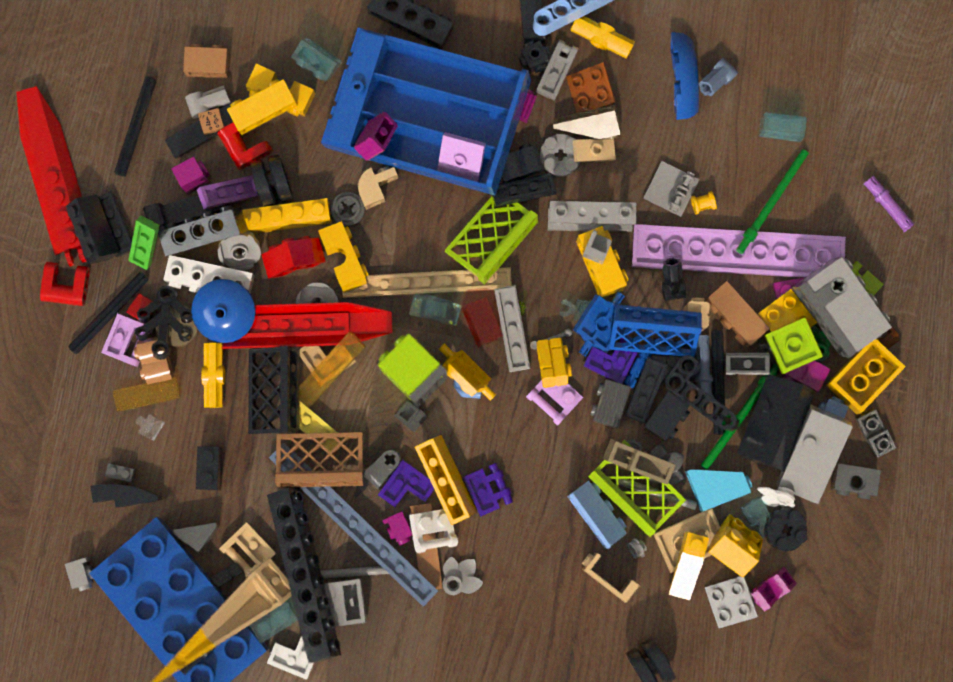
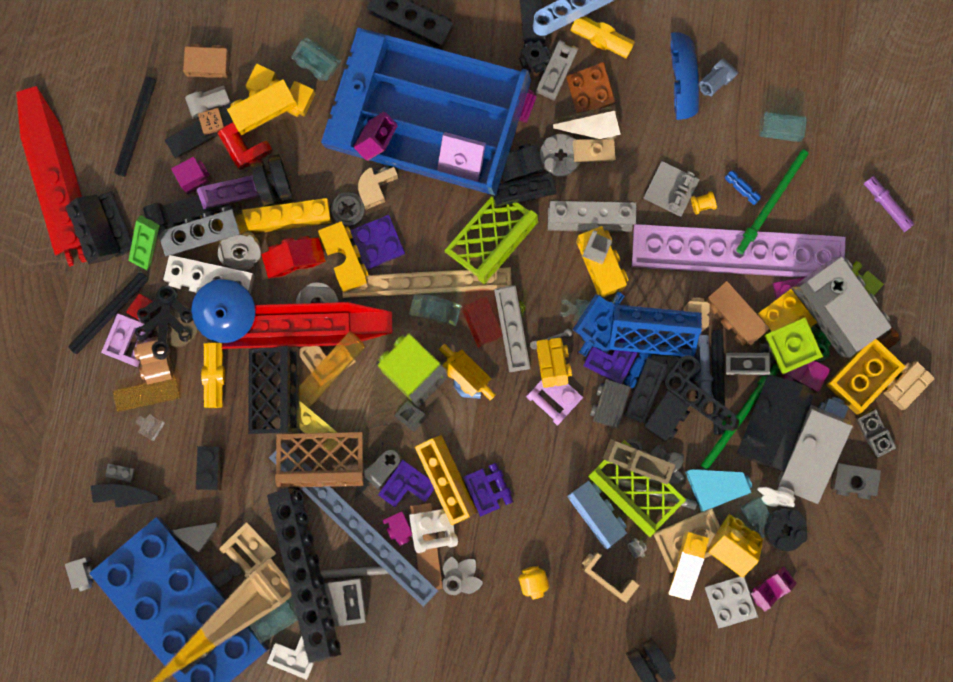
red connector [40,261,90,306] -> none
black piece [662,258,686,301] -> none
none -> dark purple plate [350,215,405,270]
none -> yellow head [519,566,549,599]
none -> blue axle [725,170,761,205]
none -> tan brick [883,361,935,410]

